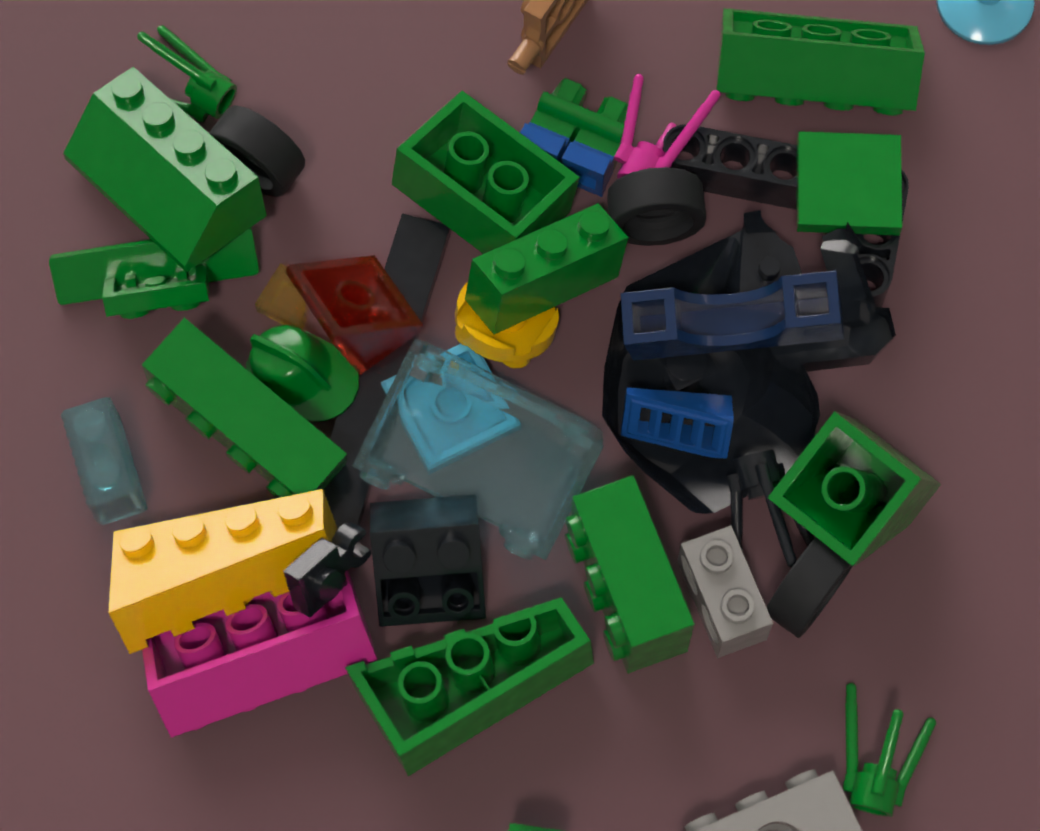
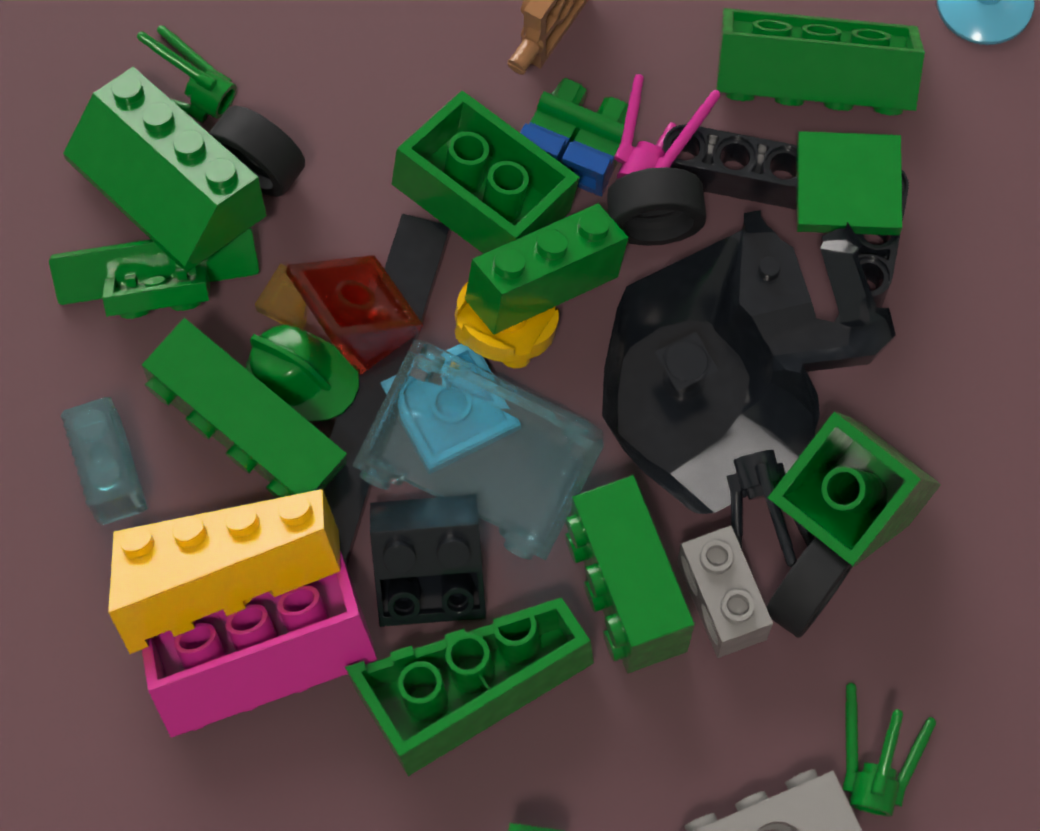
black plate [283,521,372,618] -> none
dark blue arch [621,270,844,361] -> none
blue slope [621,388,734,459] -> none

